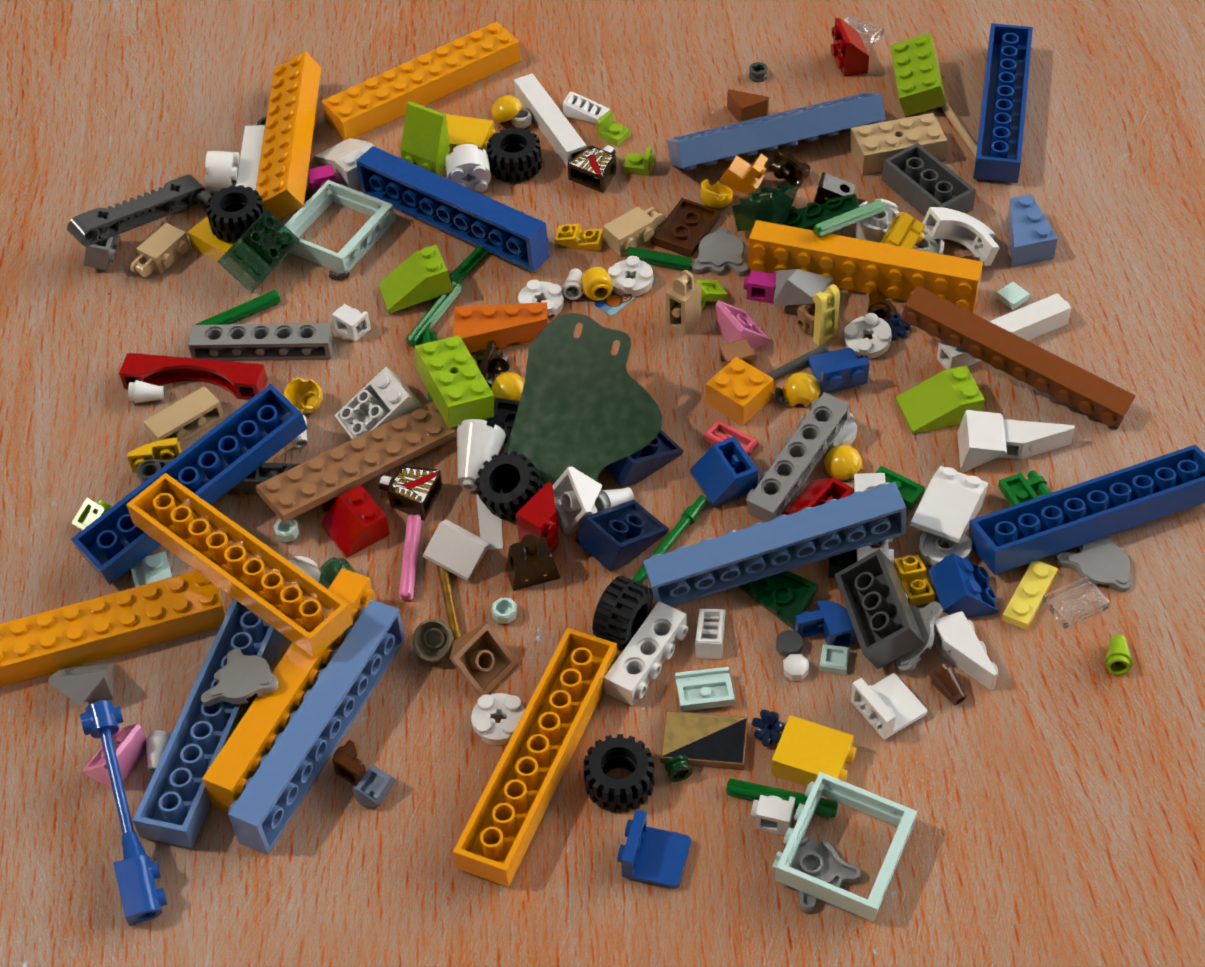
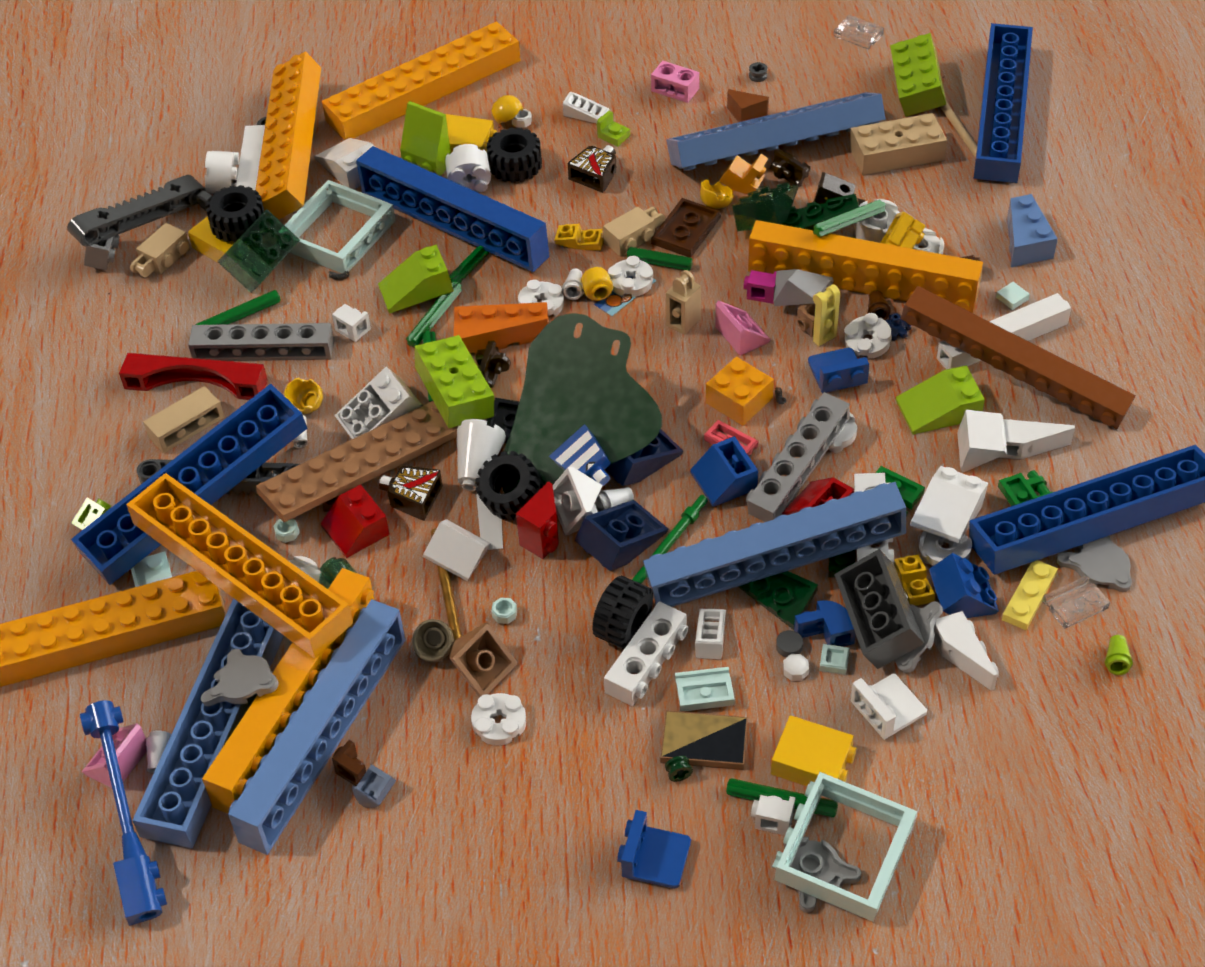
light grey slope [49,663,115,707] -> none
yellow slope [127,437,182,472] -> none
white cone [128,380,164,404] -> none
dark pink brick [308,164,341,196] -> none
bright pink axle [399,515,422,601] -> none
light orange brick [453,628,618,887] -> none
yellow hair [491,372,525,402] -> none
dark brown torso [506,534,560,591] -> none
white brick [514,73,587,167] -> none
black tyre [583,734,655,813] -> none
lime bracket [623,146,656,176] -> none
light grey tile [691,228,748,276] -> none
lime bracket [694,280,728,311] -> none
medium nougat brick [719,338,757,369] -> none
dark blue plant [752,709,785,747] -> none
dark grey bar [767,345,828,381] -> none
yellow hair [782,372,821,407] -> none
yellow hair [824,445,863,481] -> none
red slope [830,18,869,77] -> none
dark grey brick [882,143,976,216] -> none
white arch [922,207,1000,266] -> none
reddish brown cone [929,663,967,706] -> none
none -> blue torso [549,424,611,486]
none -> bright pink brick [651,61,699,103]

